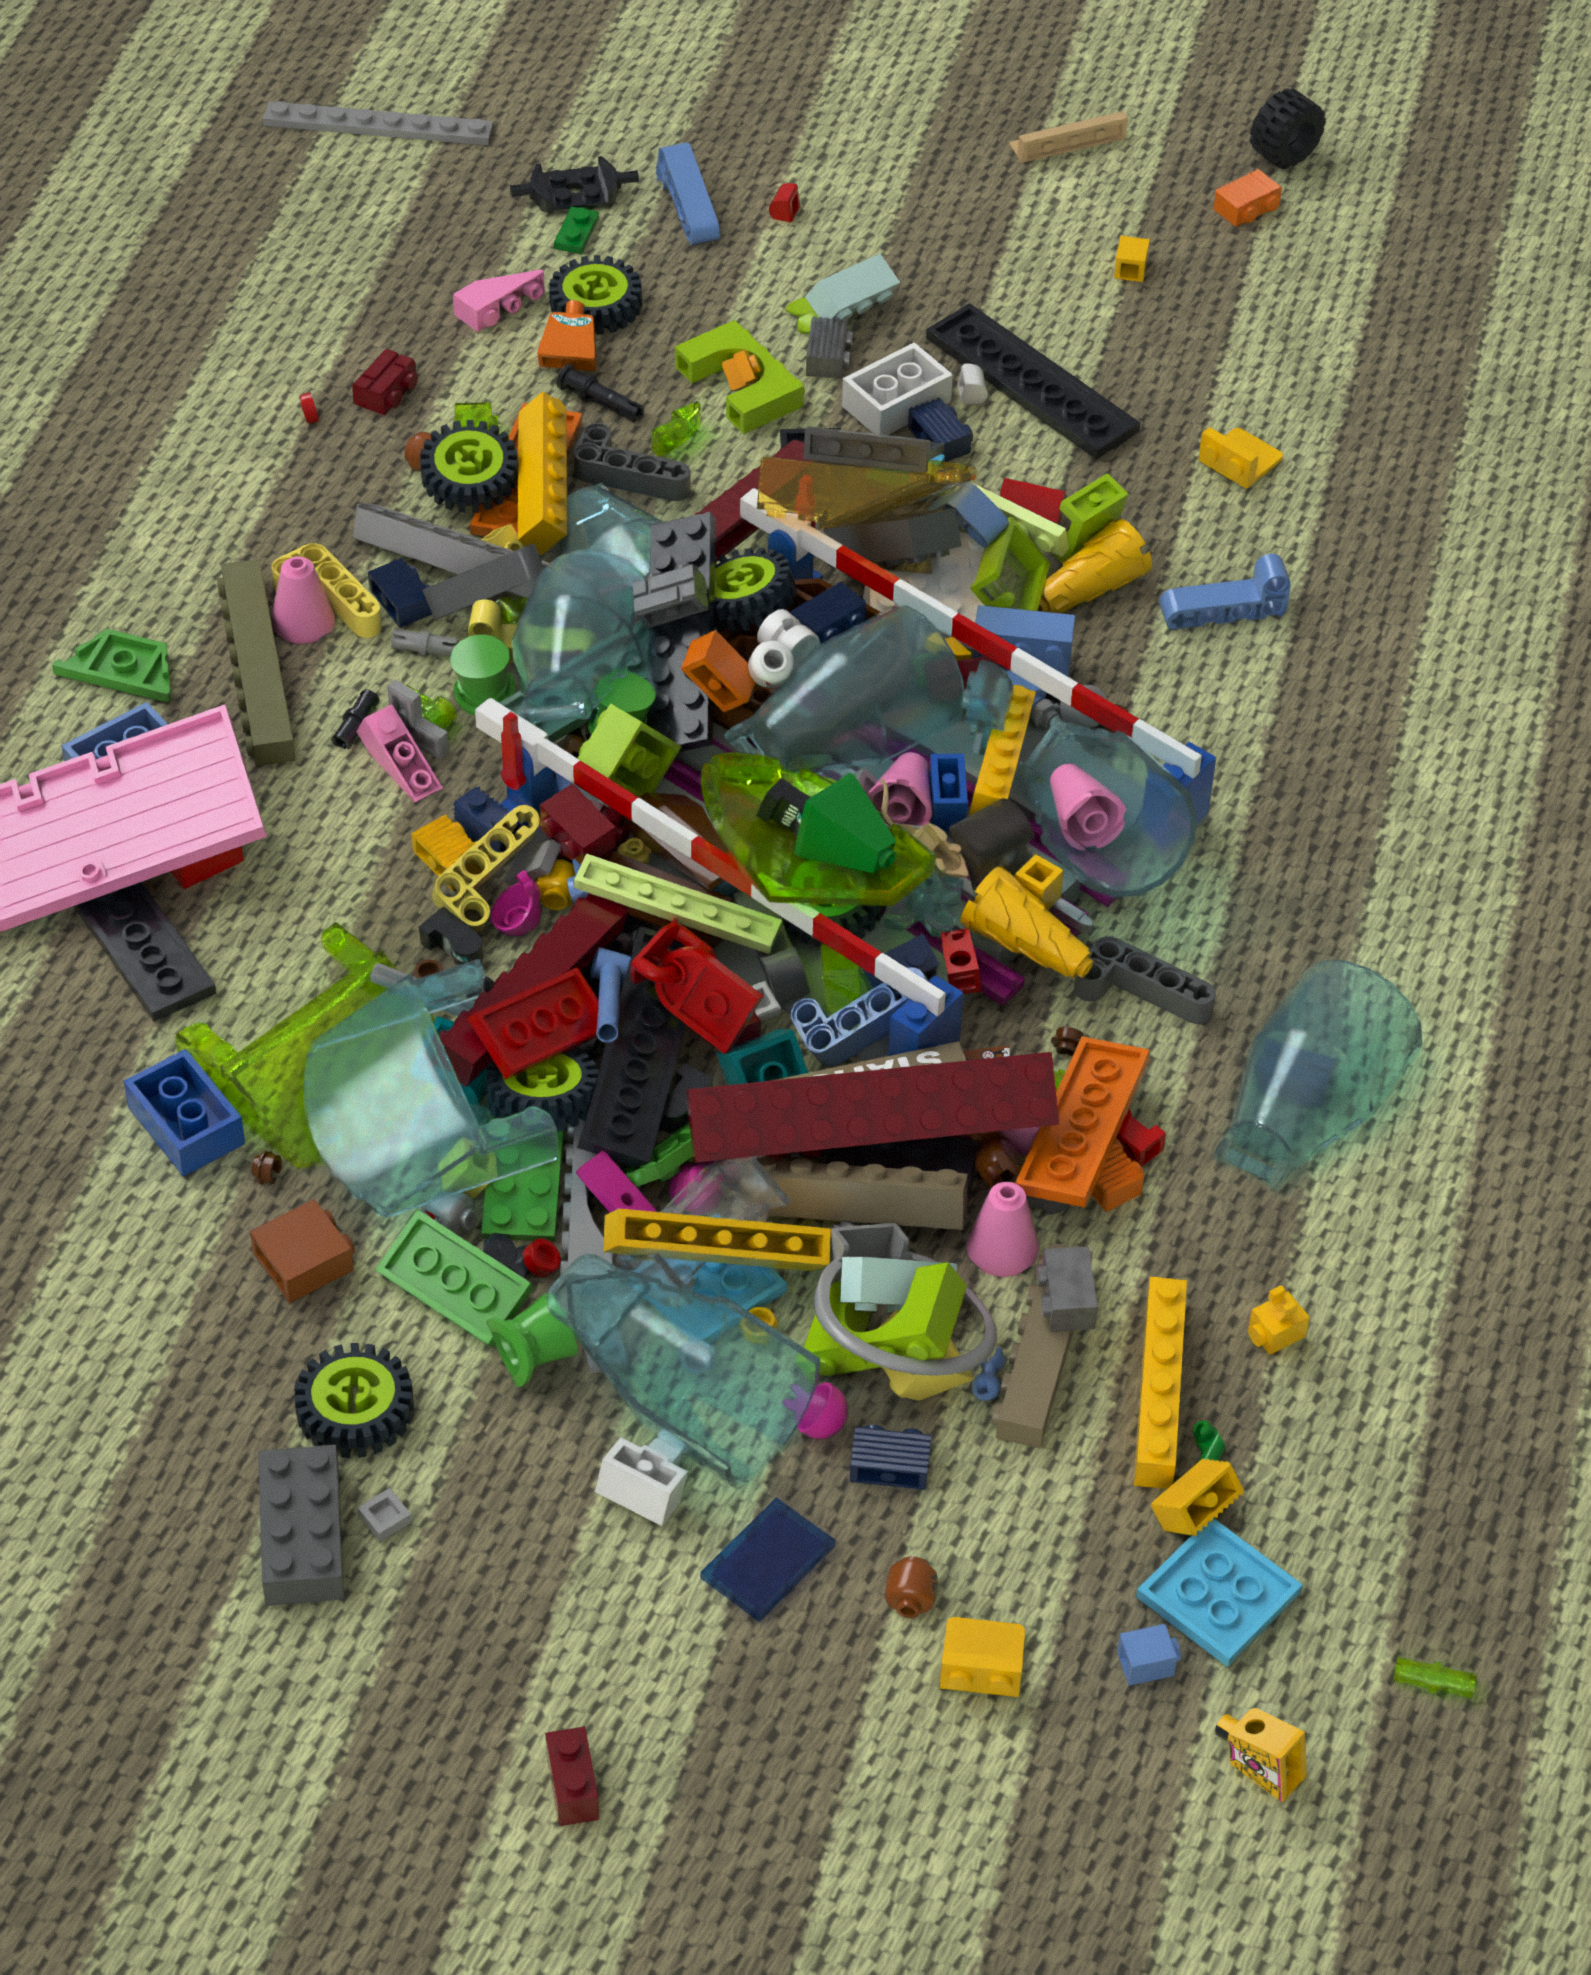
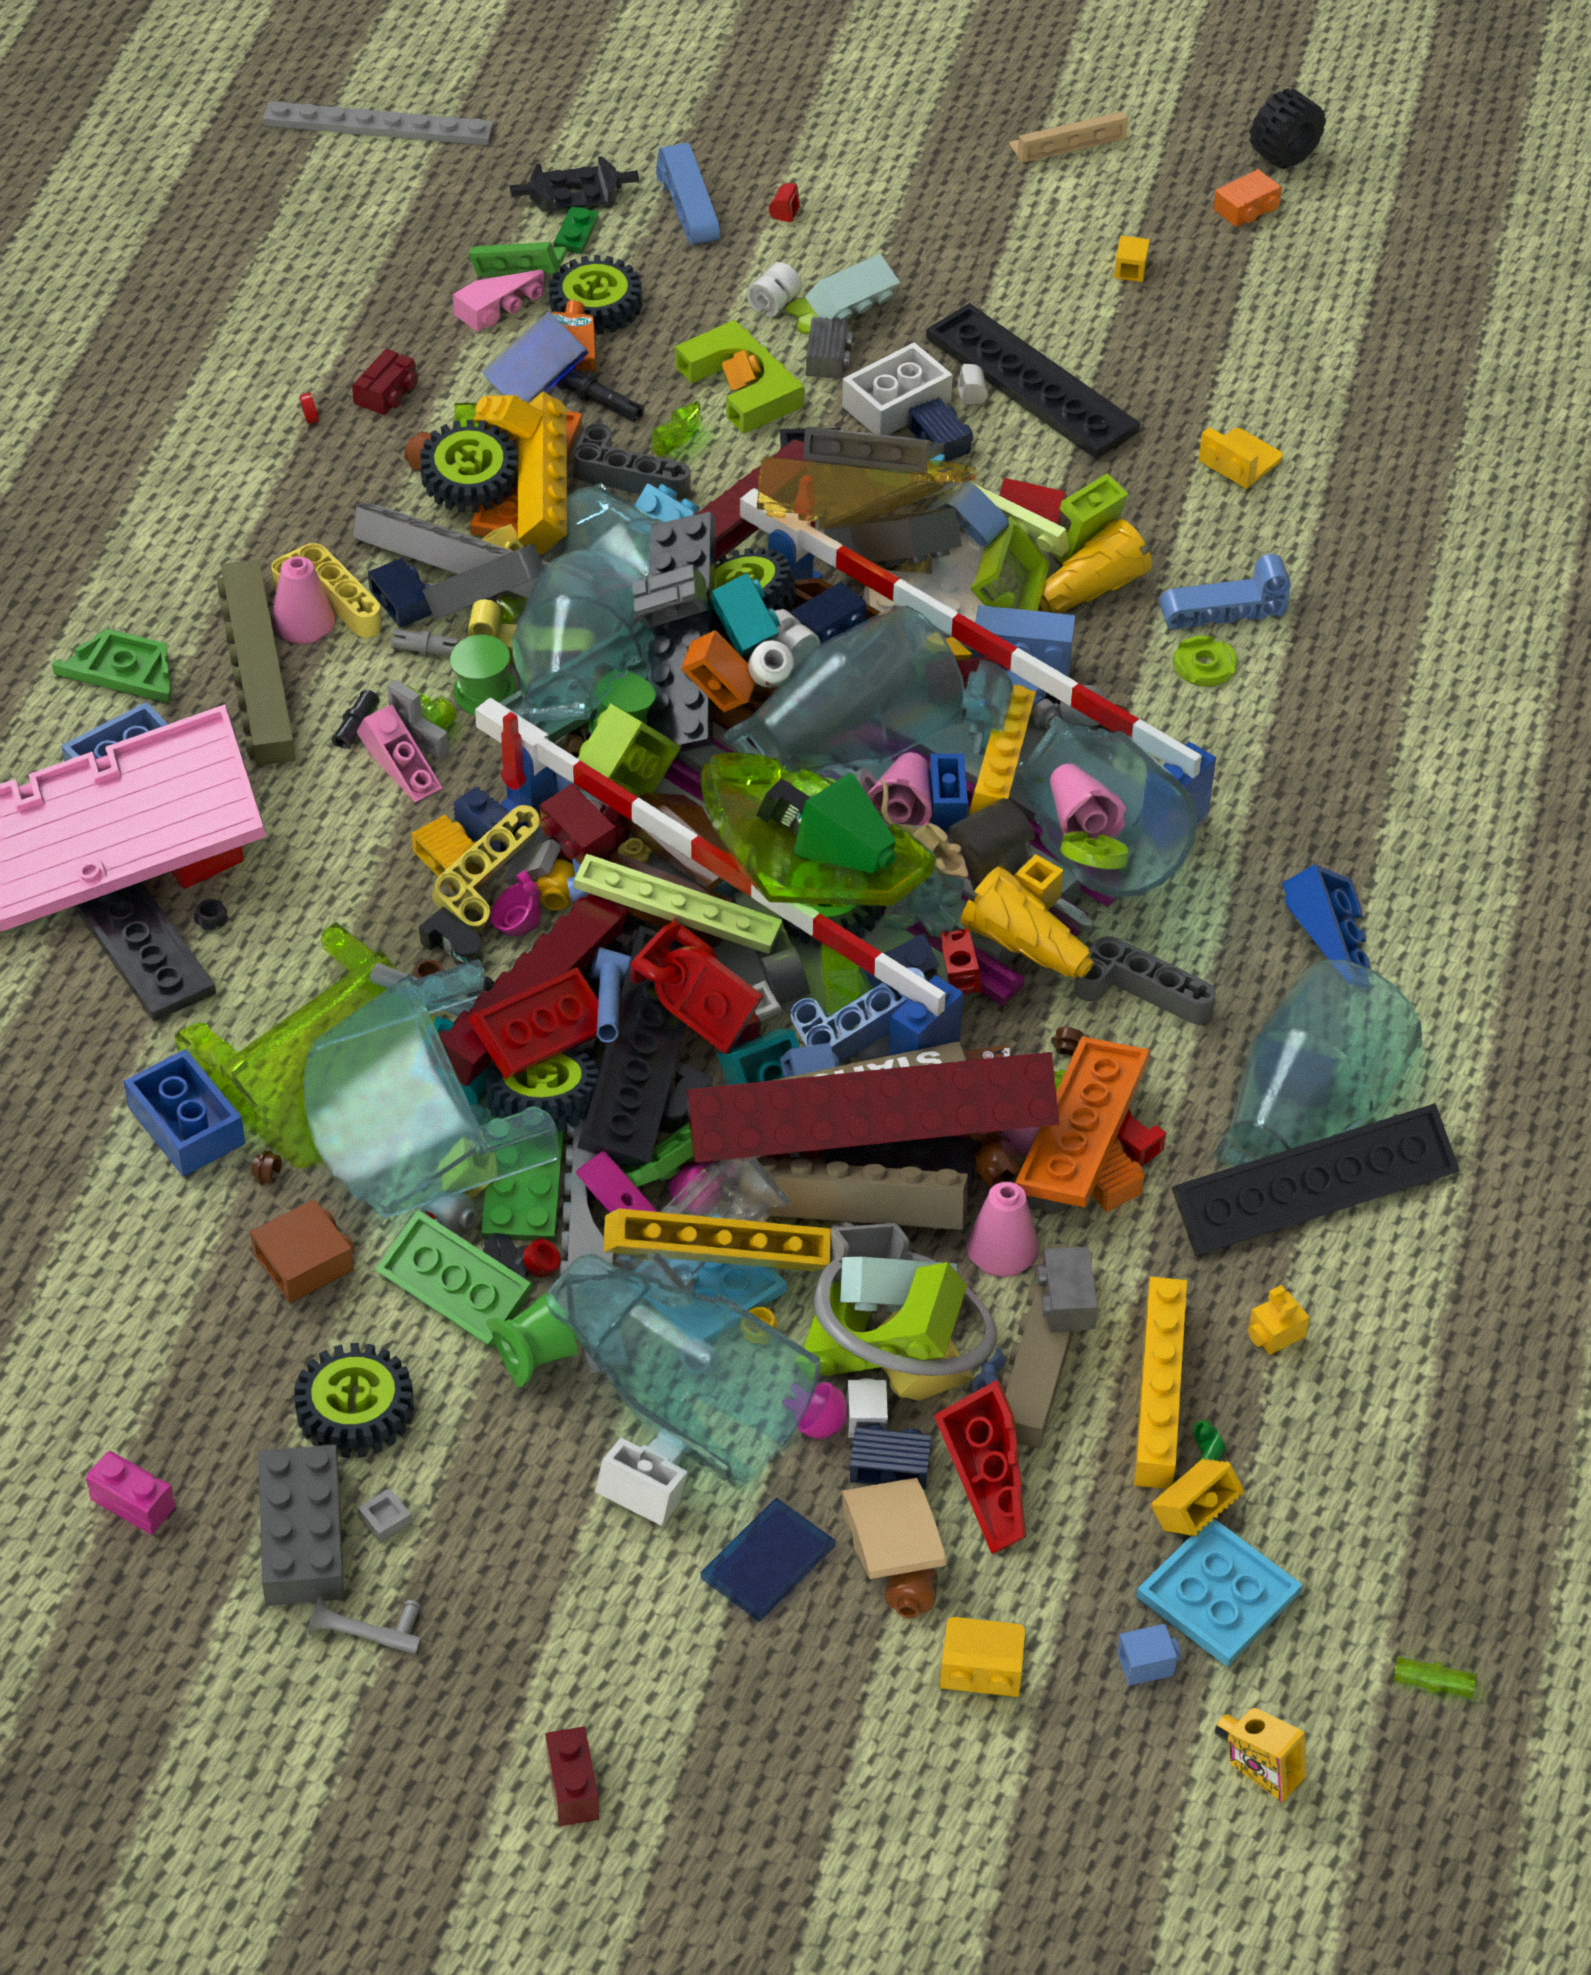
none -> dark pink brick [86,1451,175,1535]
none -> black plate [194,899,228,930]
none -> light grey piece [308,1596,422,1655]
none -> bright green panel [468,242,568,277]
none -> yellow brick [474,395,543,439]
none -> clear blue tile [482,311,589,403]
none -> medium azure brick [632,483,701,525]
none -> teal slope [710,573,781,658]
none -> white wheel [747,262,802,317]
none -> medium blue brick [780,1043,839,1078]
none -> tan slope [842,1478,947,1579]
none -> white brick [847,1378,888,1438]
none -> red wedge [934,1380,1027,1554]
none -> lime tile [1060,831,1129,869]
none -> black plate [1171,1103,1460,1256]
none -> lime tile [1172,635,1238,686]
none -> blue wedge [1282,864,1374,992]

